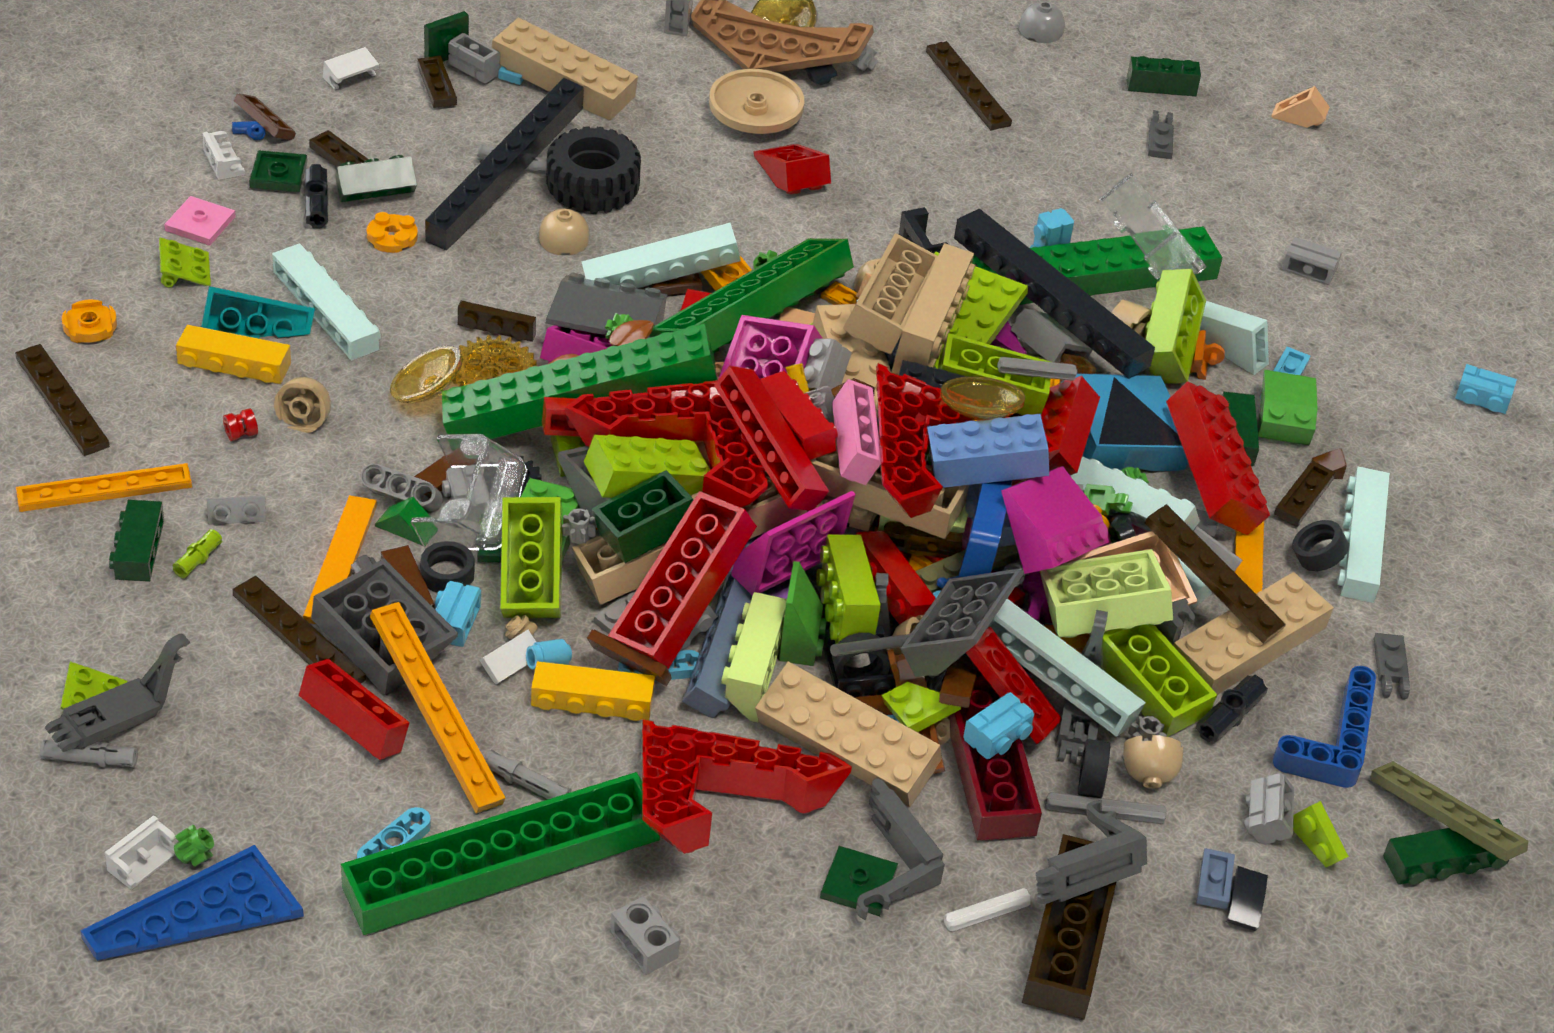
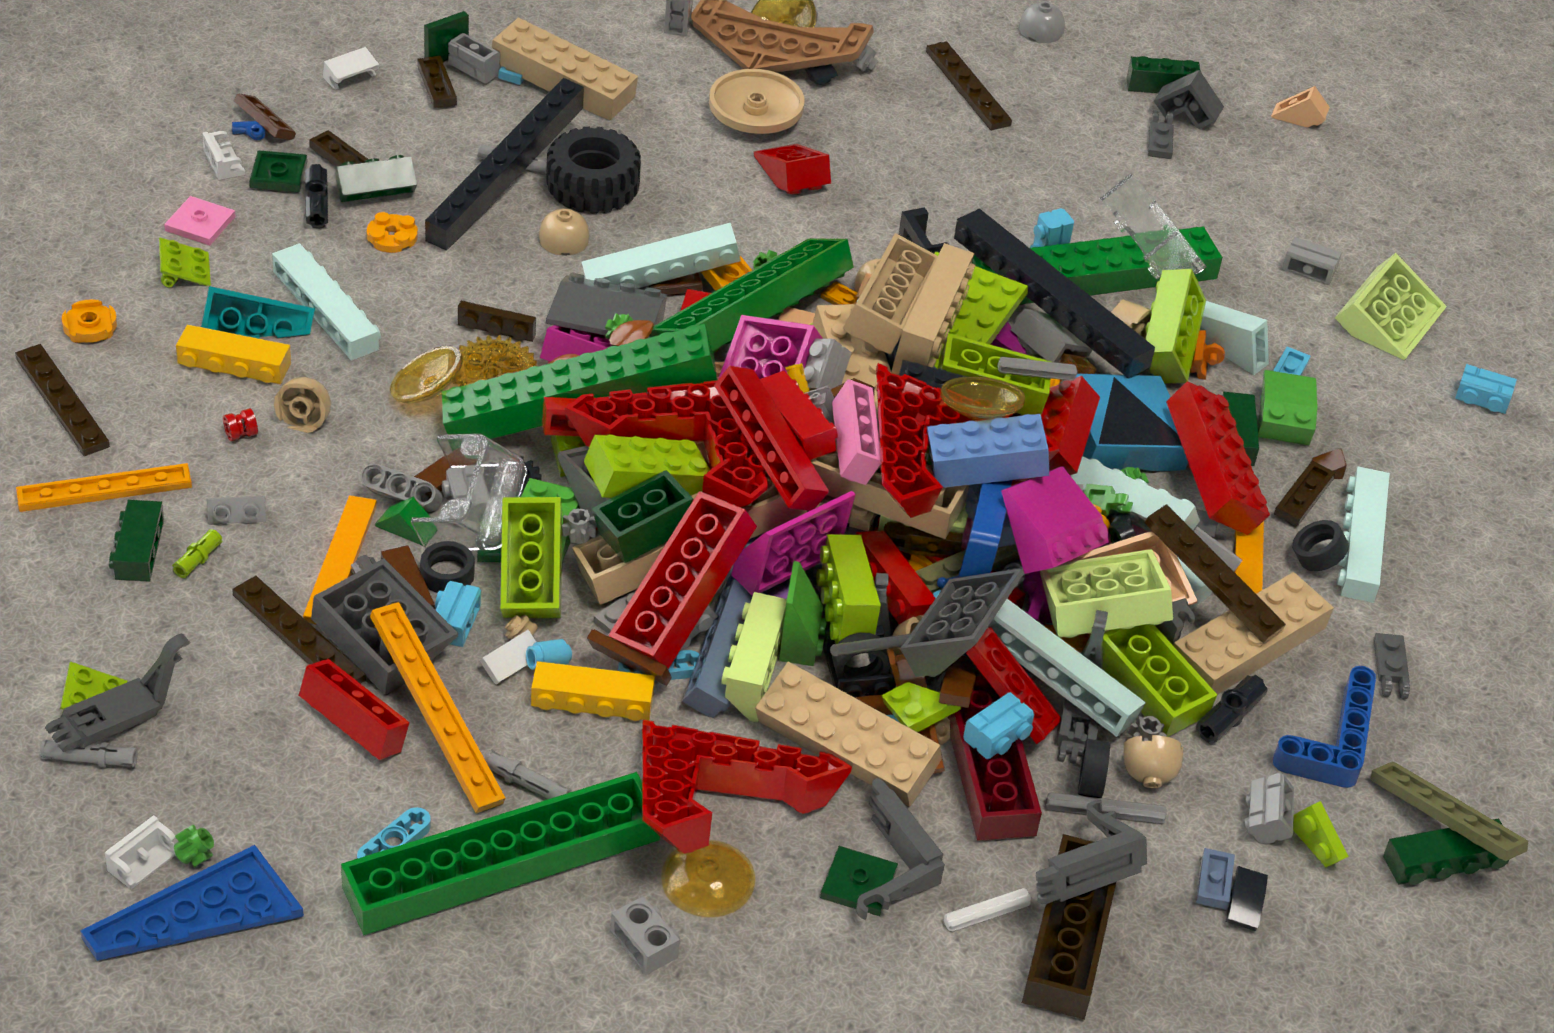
none -> clear yellow dish [661,840,755,917]
none -> dark grey brick [1154,70,1224,129]
none -> yellowish green slope [1335,253,1447,360]

